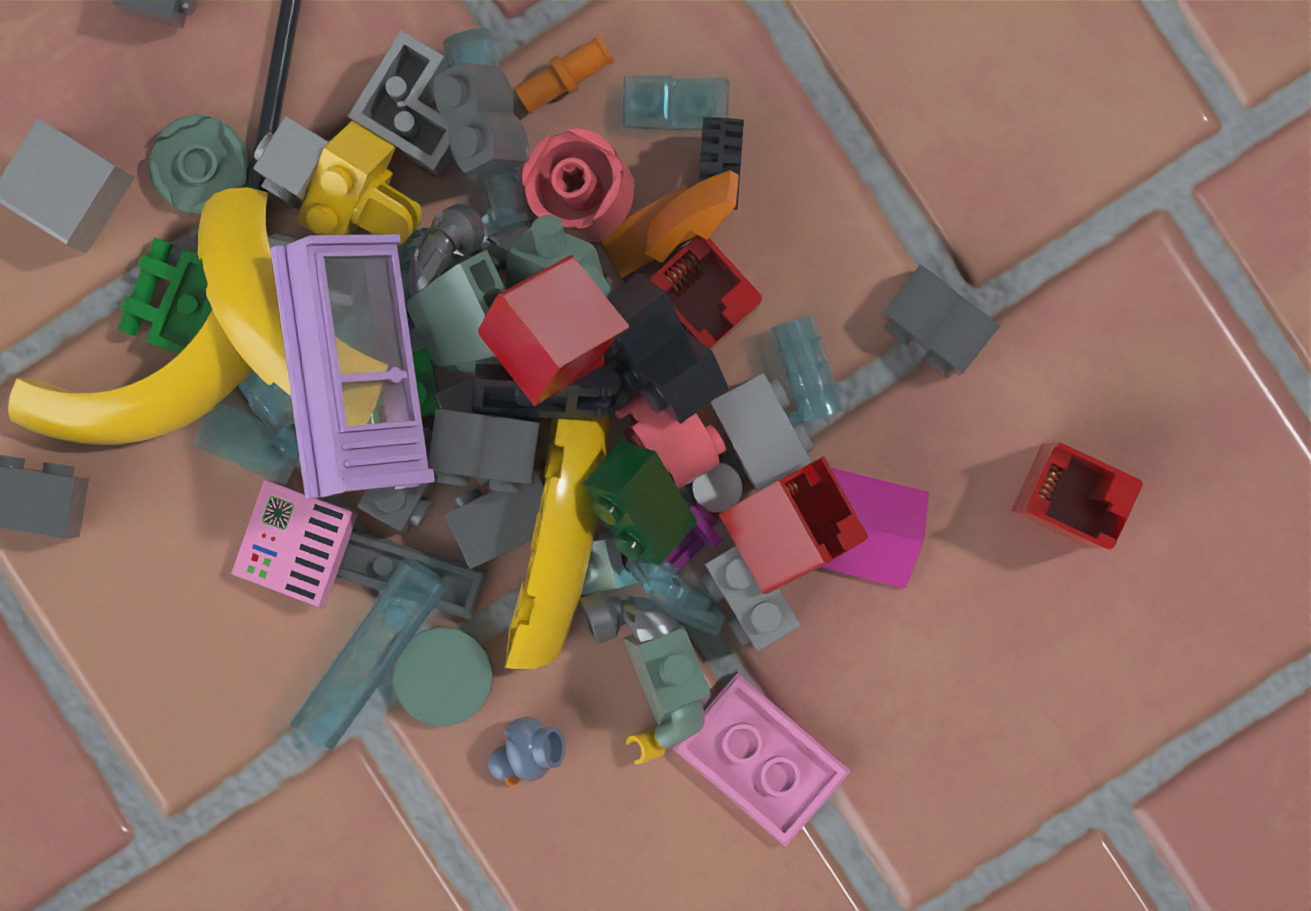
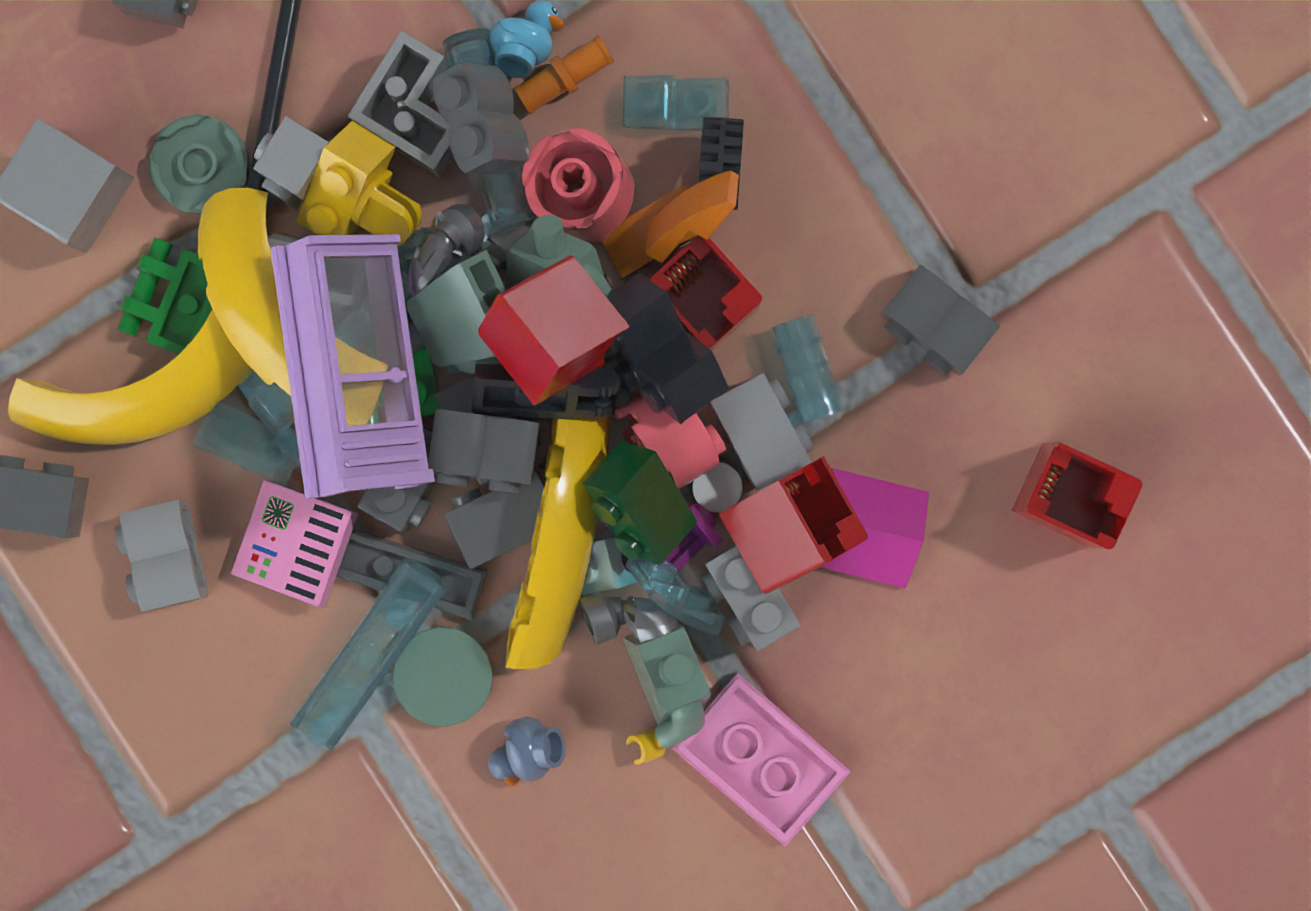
none -> light grey brick [115,500,208,612]
none -> medium azure animal [490,0,564,78]

